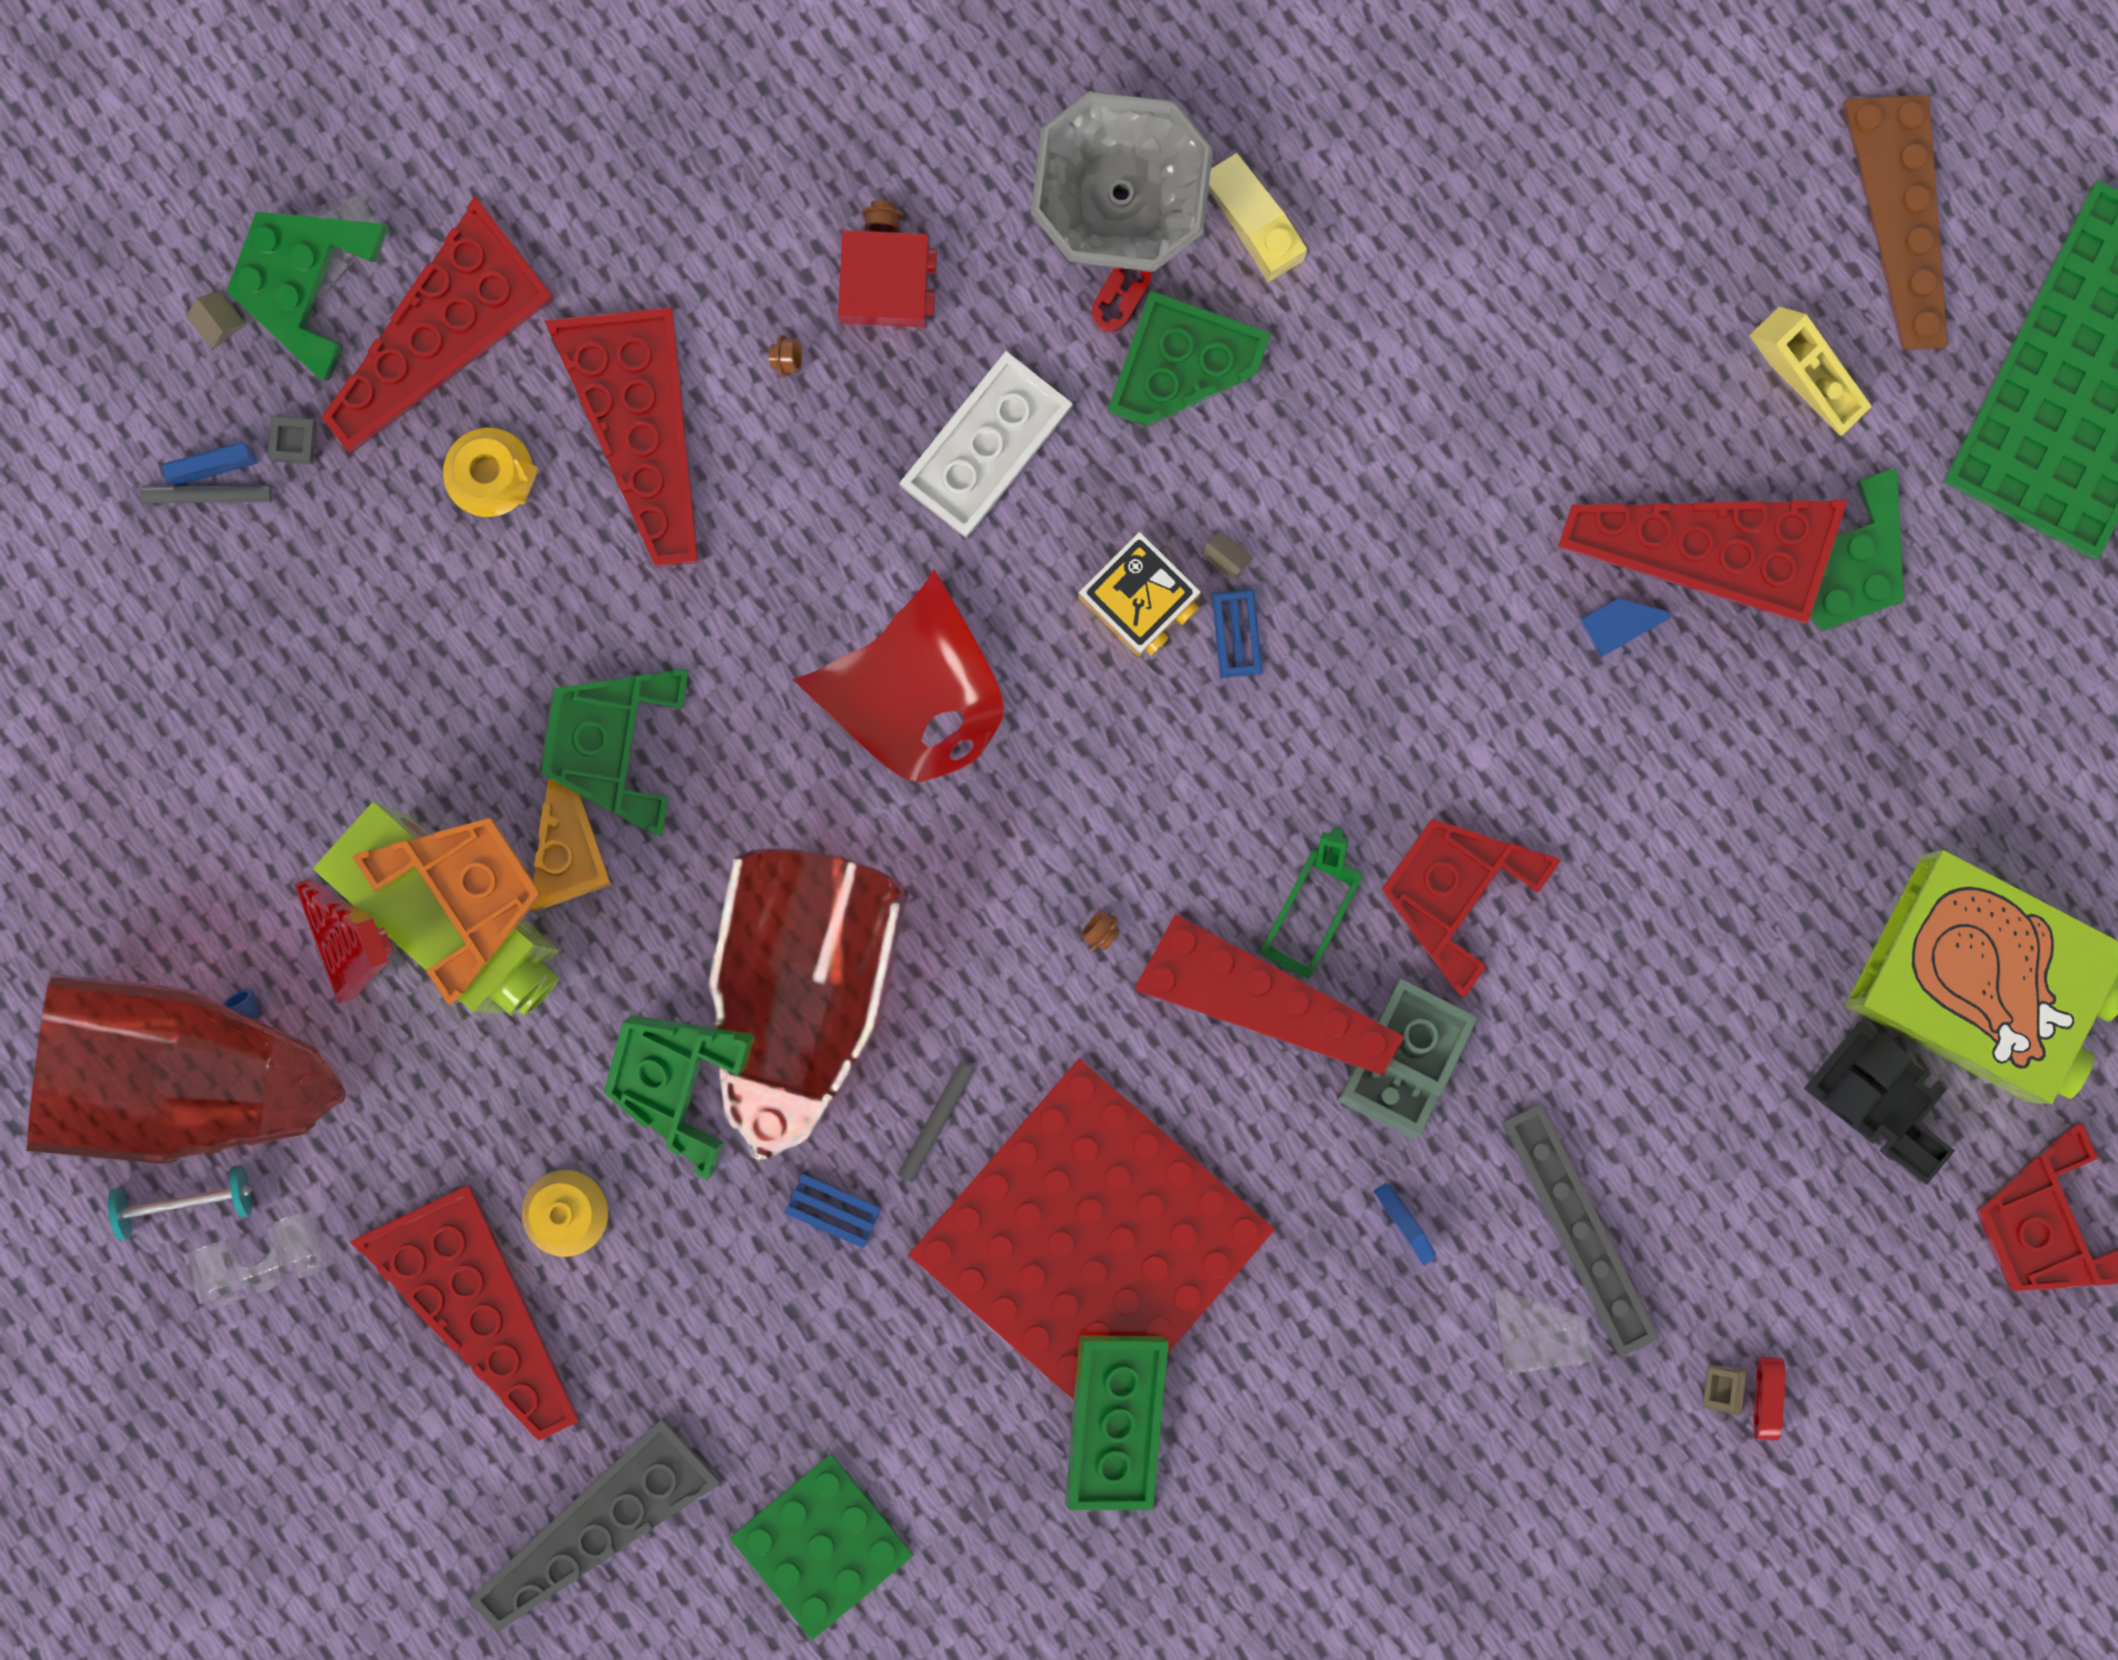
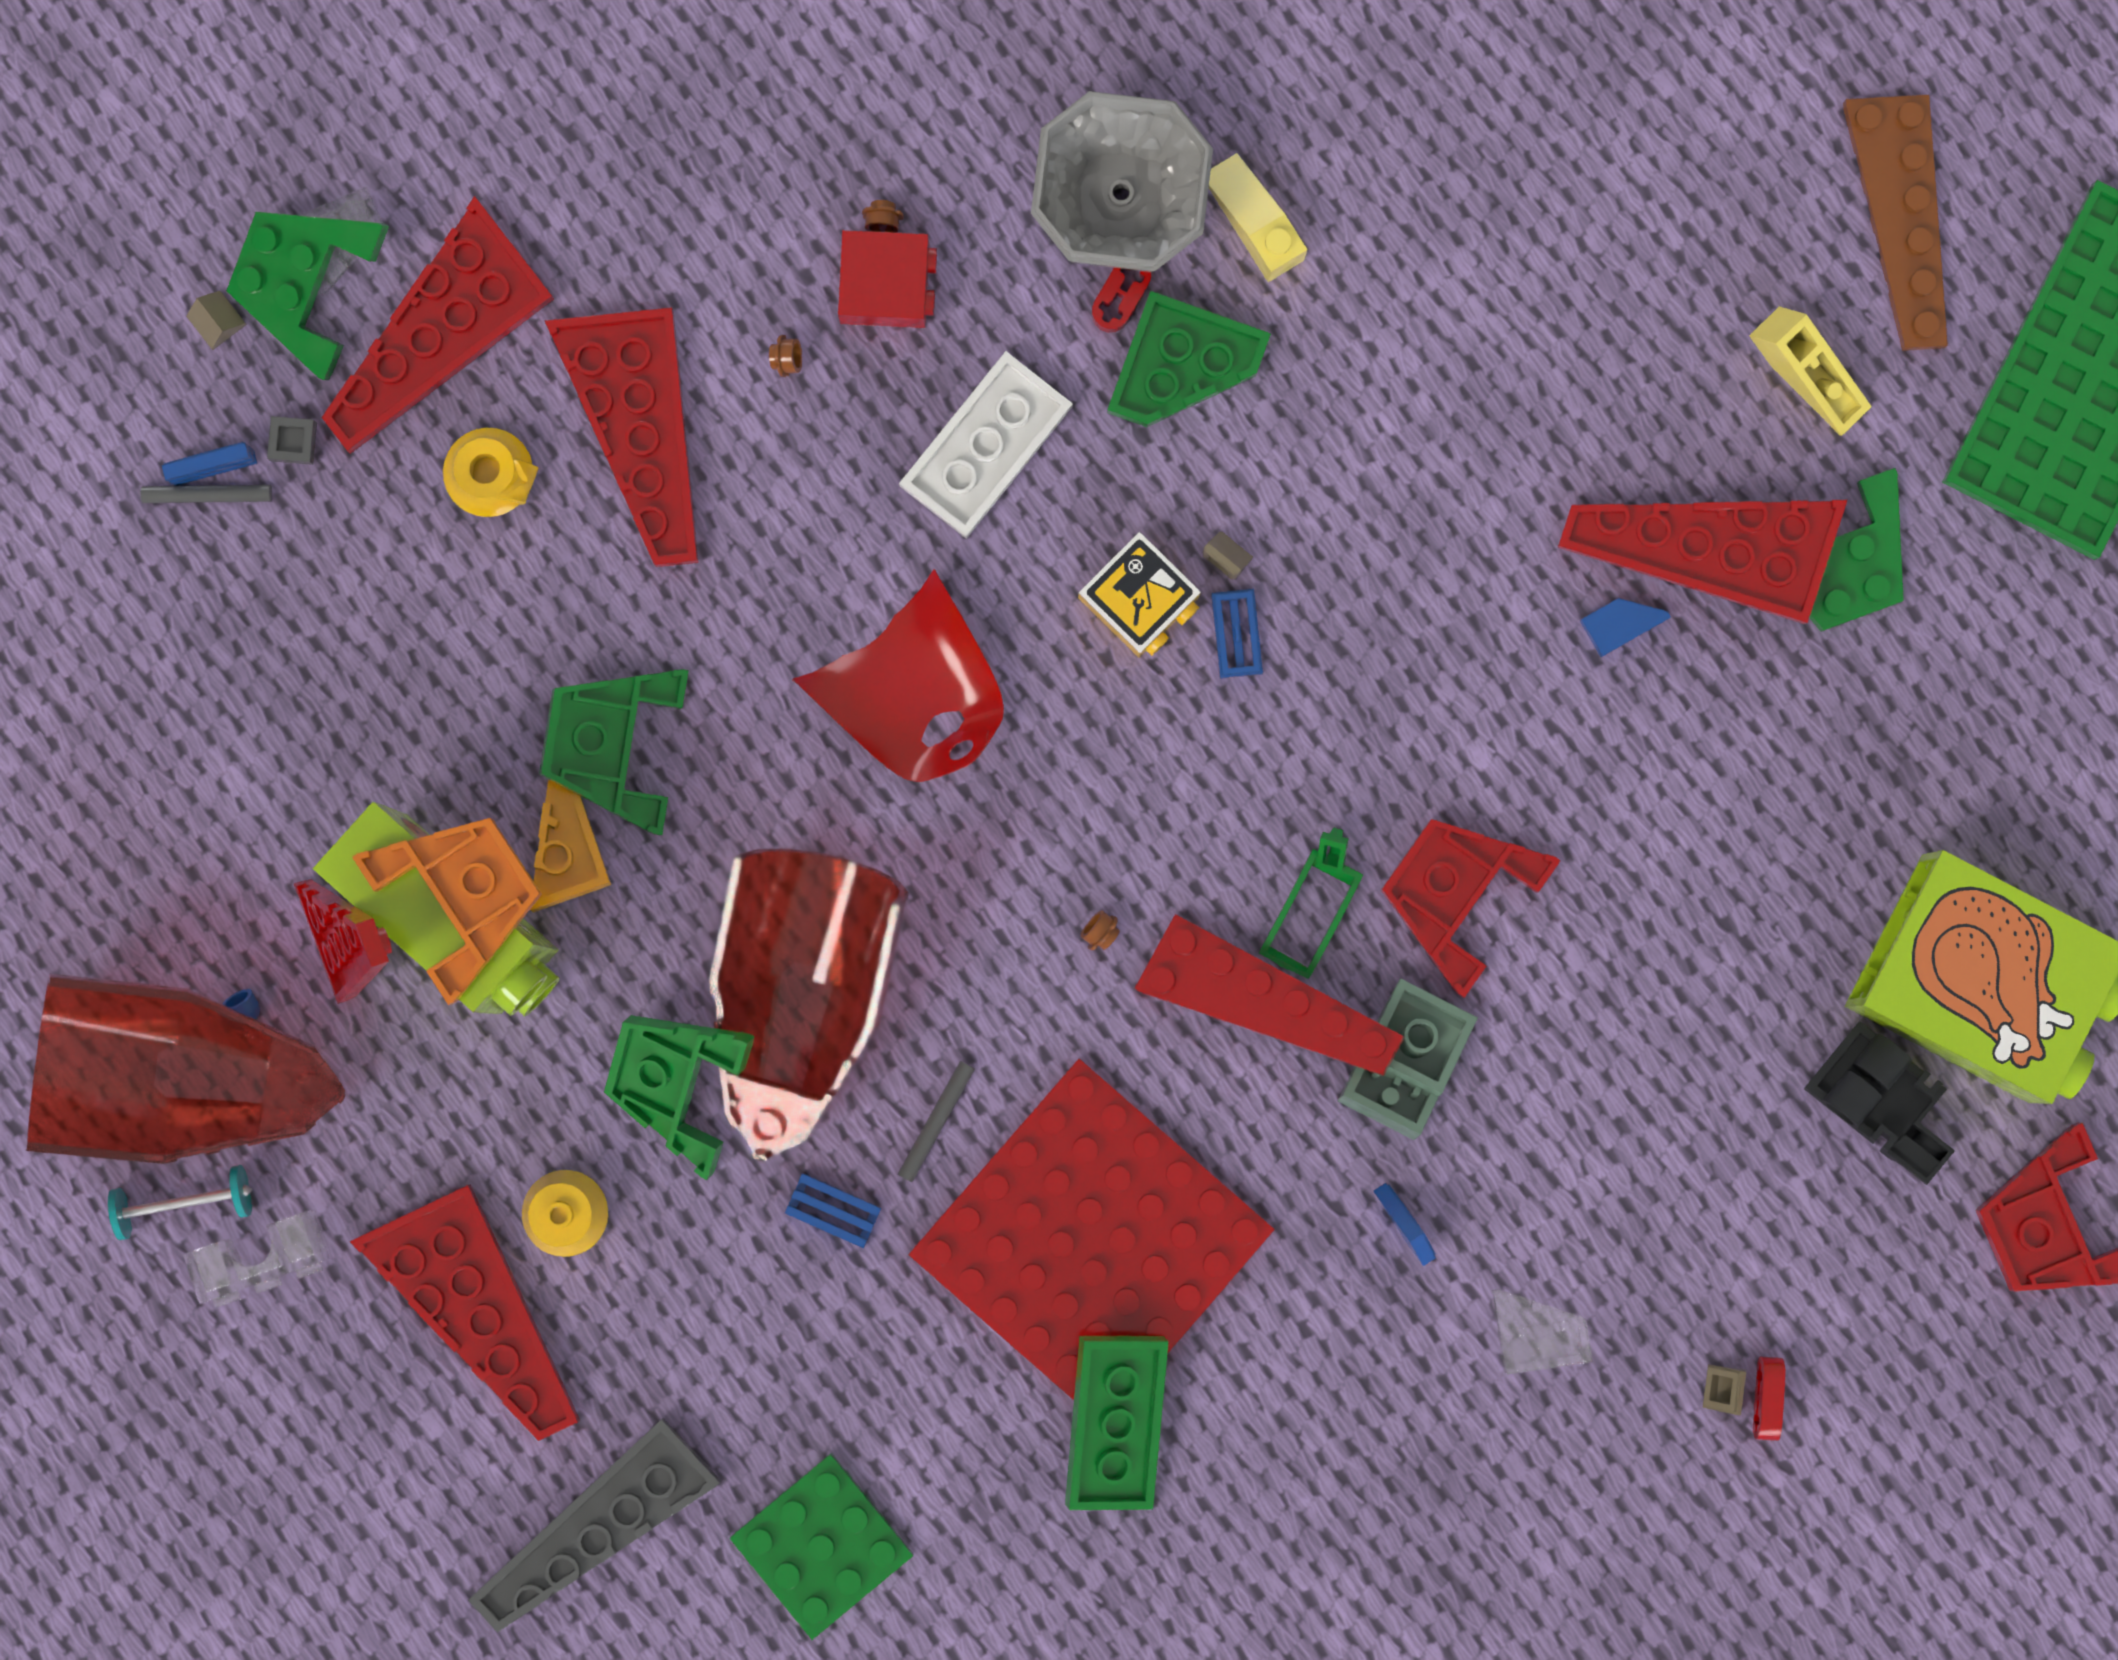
dark grey plate [1501,1103,1659,1358] -> none

